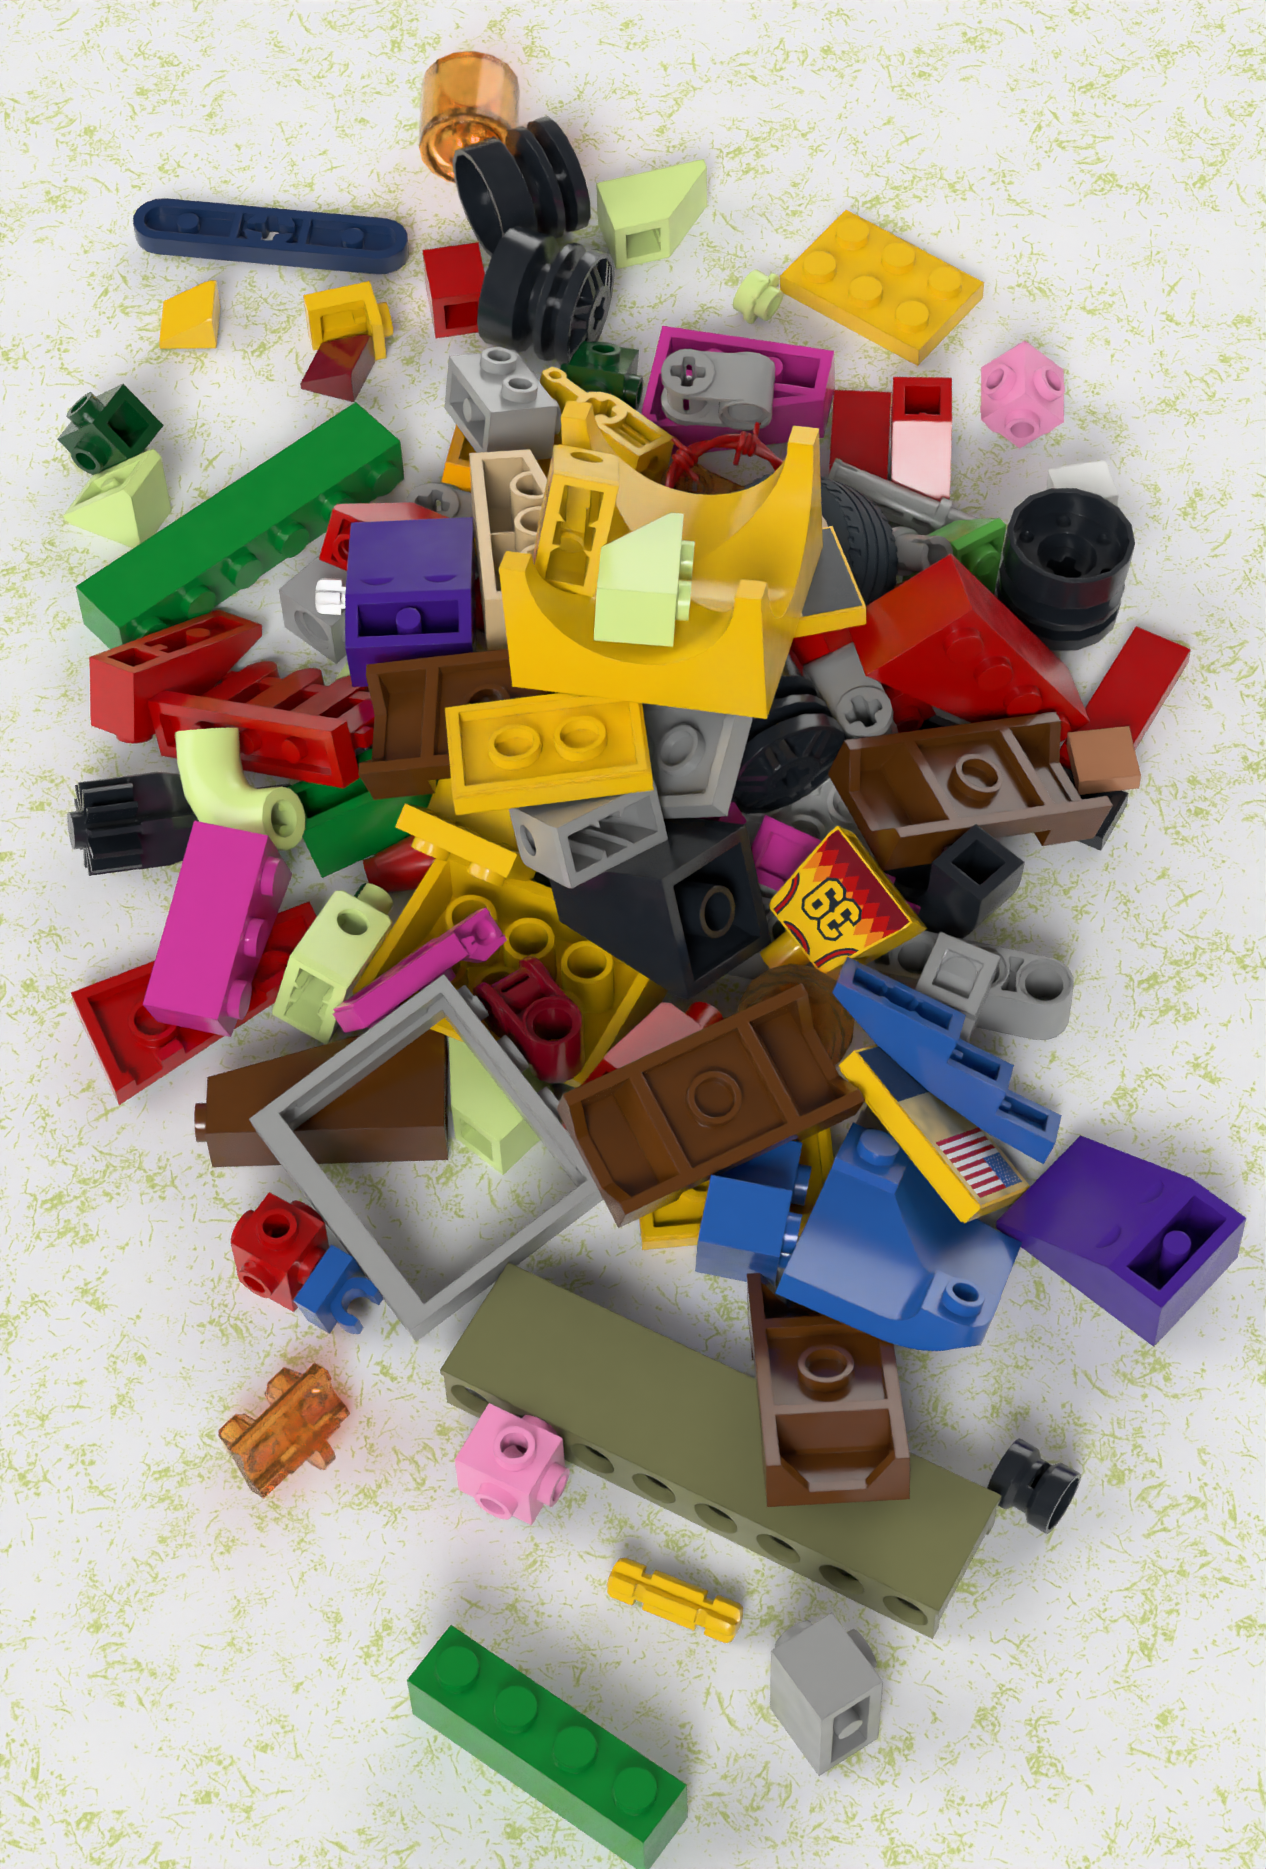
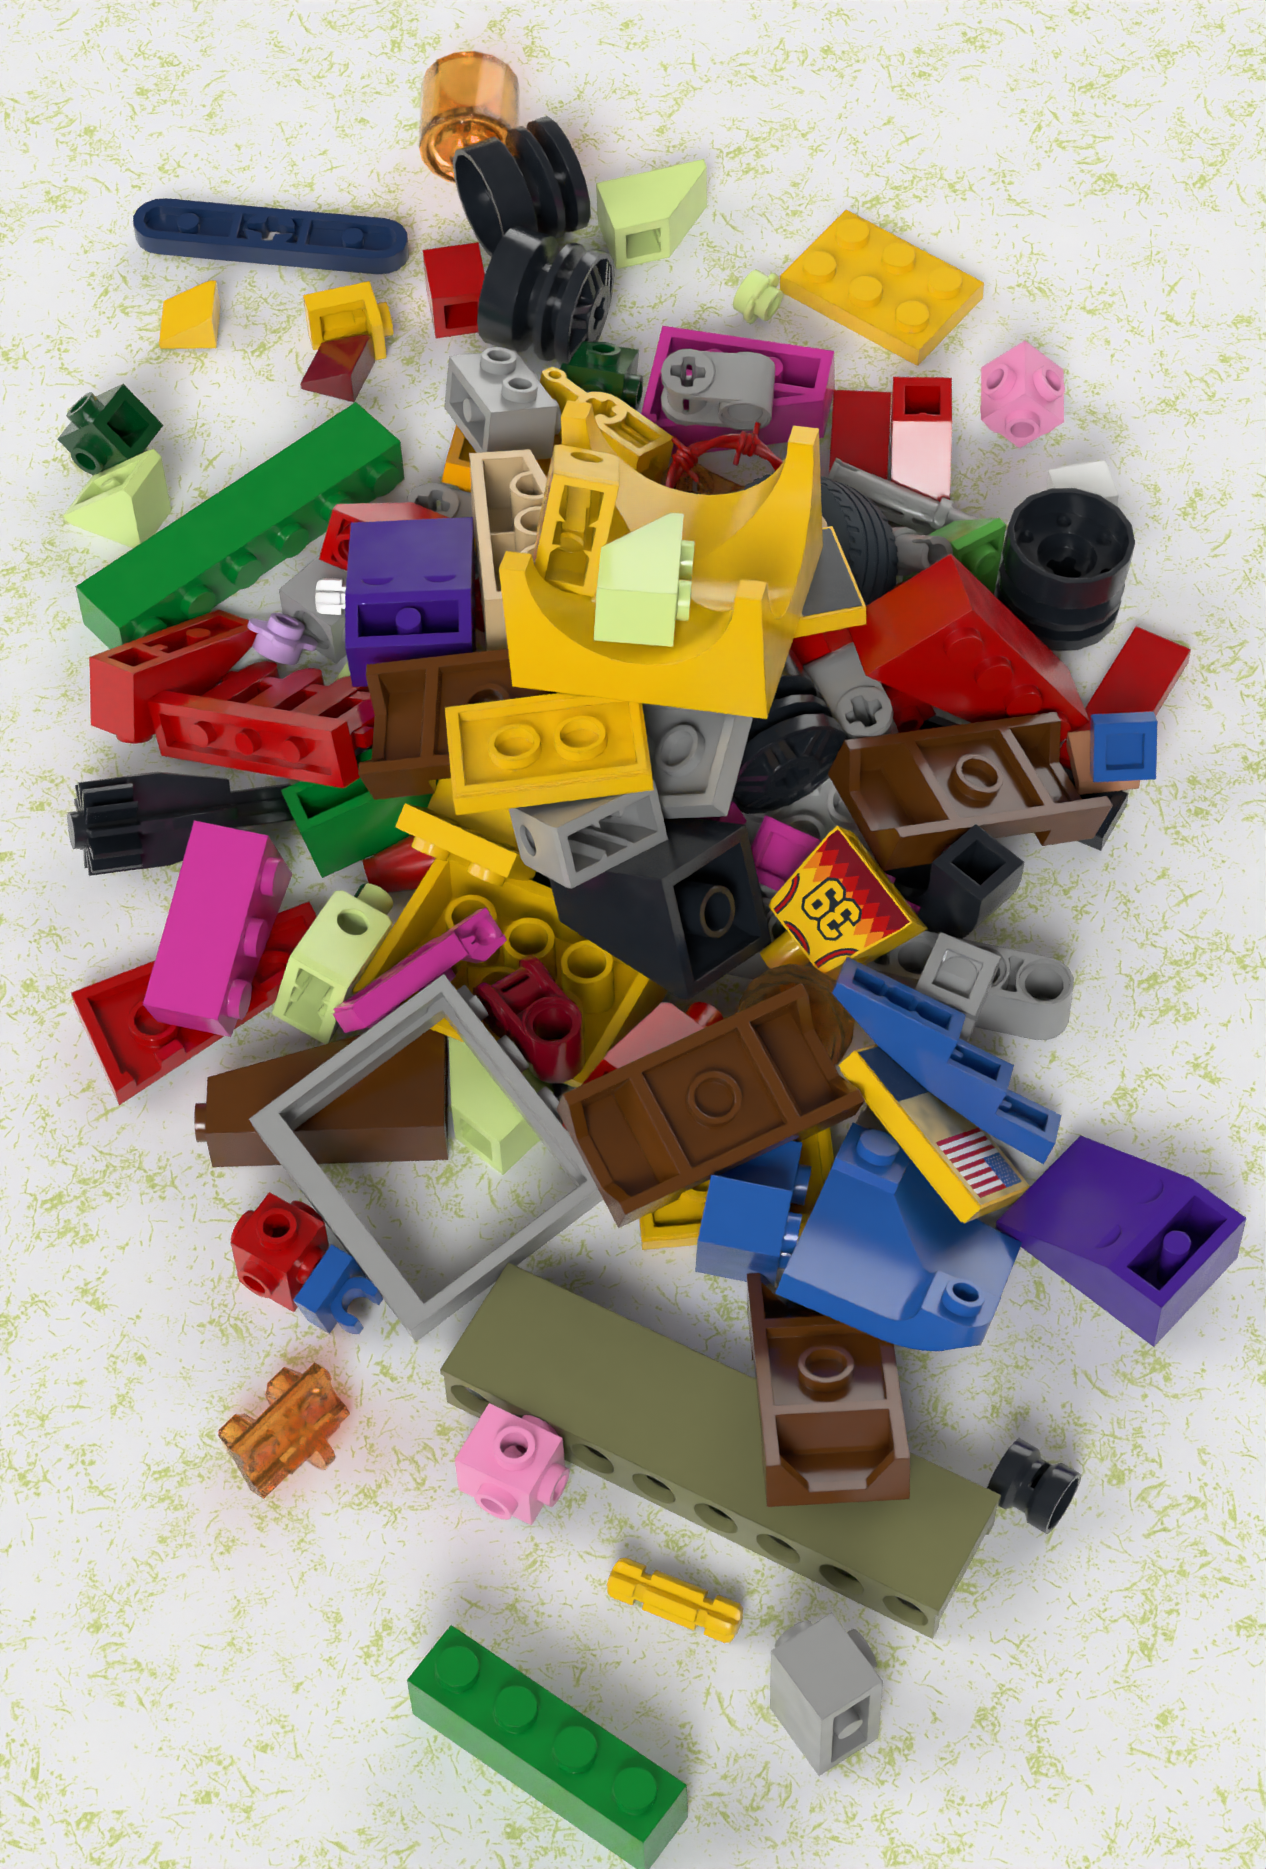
yellowish green cylinder [175,728,305,851] -> none
none -> lavender plate [247,613,318,665]
none -> blue tile [1090,712,1158,782]

